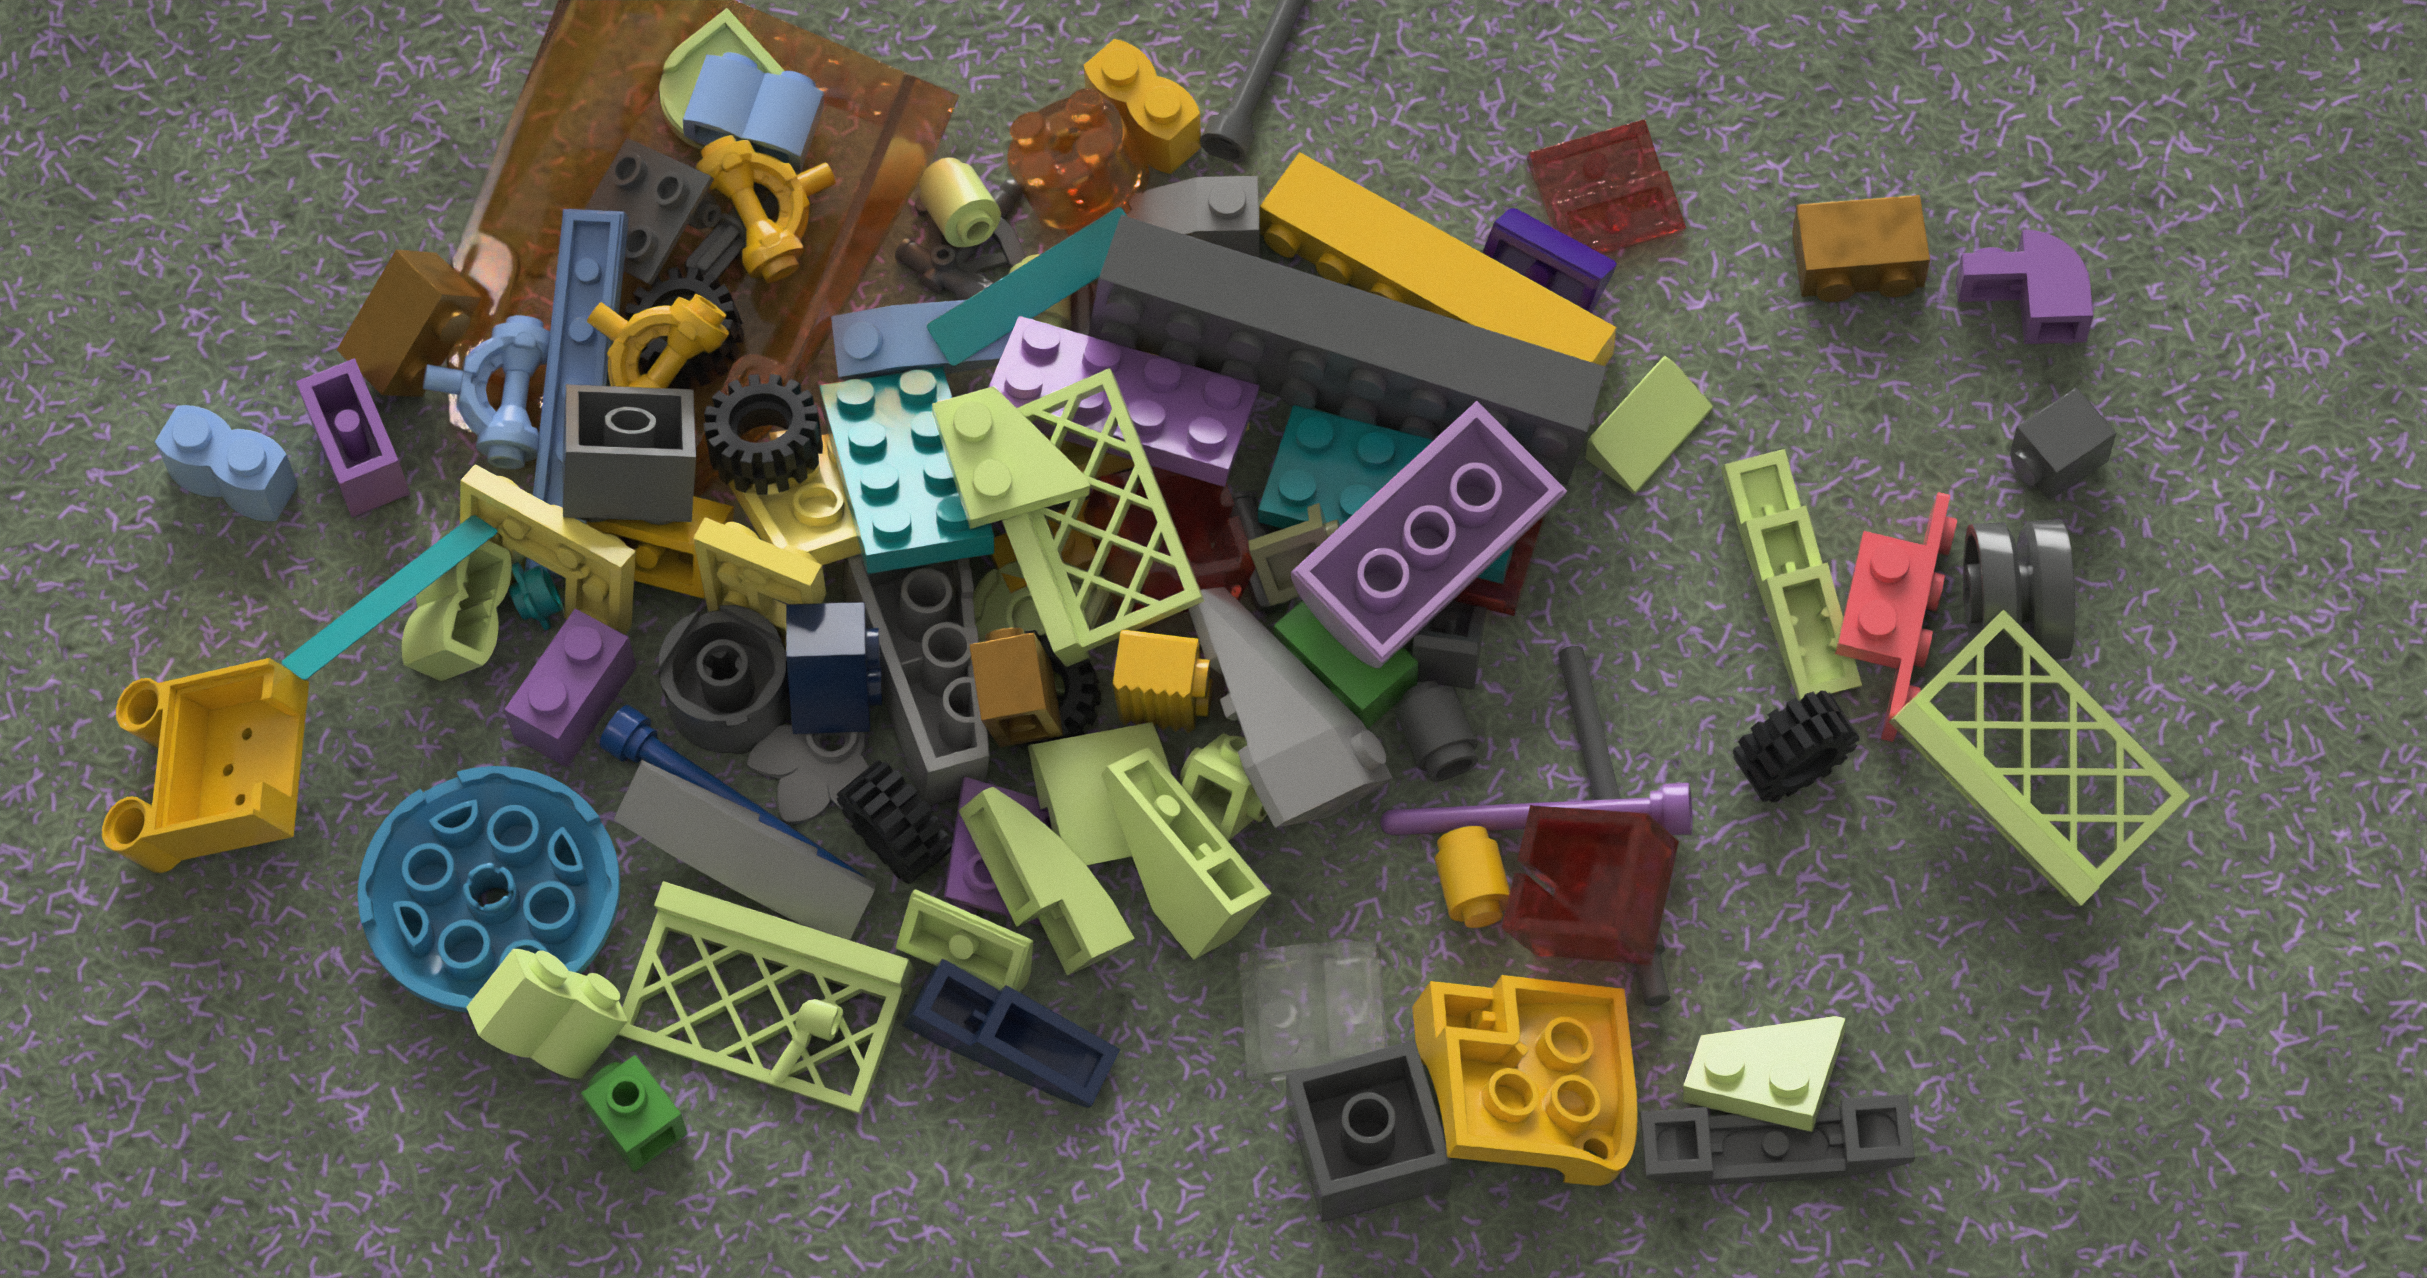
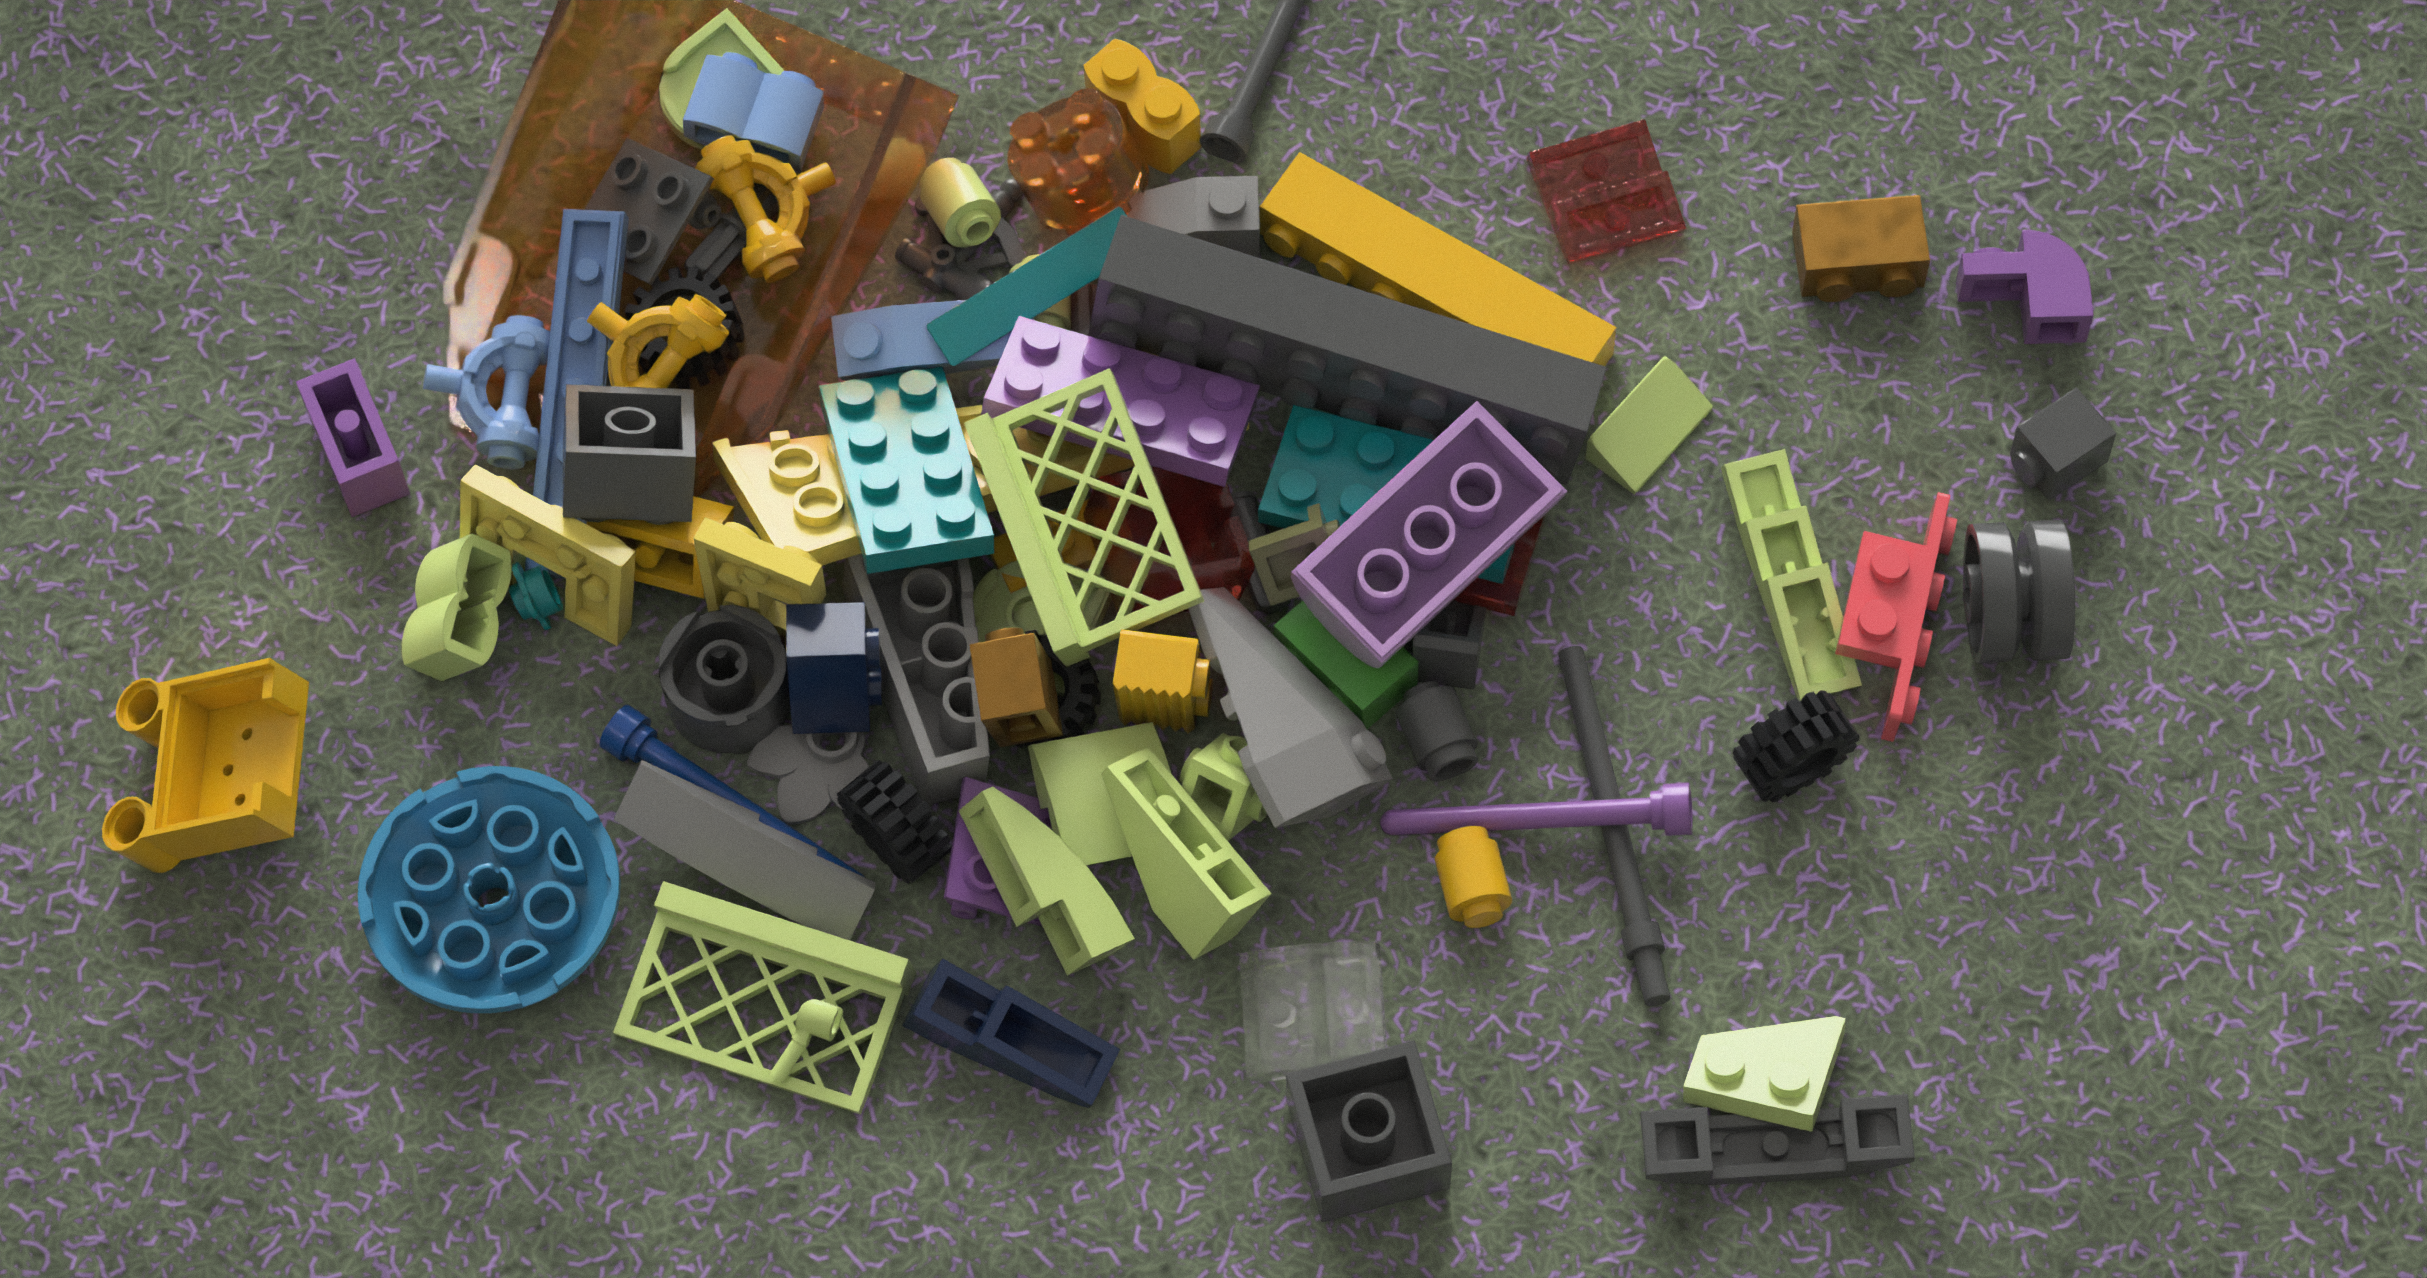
light blue brick [155,405,298,521] -> none
teal sticker [282,515,498,680] -> none
pearl gold brick [337,249,482,397] -> none
yellowish green brick [466,949,628,1079] -> none
medium lavender brick [504,608,637,767] -> none
bright green brick [581,1055,688,1172] -> none
black tyre [703,374,823,495] -> none
yellowish green slope [895,889,1033,992] -> none
yellowish green wing [932,386,1090,529] -> none
yellow slope [1412,975,1637,1186] -> none
dark purple slope [1482,208,1617,313] -> none
clear red piece [1501,805,1679,965] -> none
yellowish green fence [1889,610,2190,907] -> none

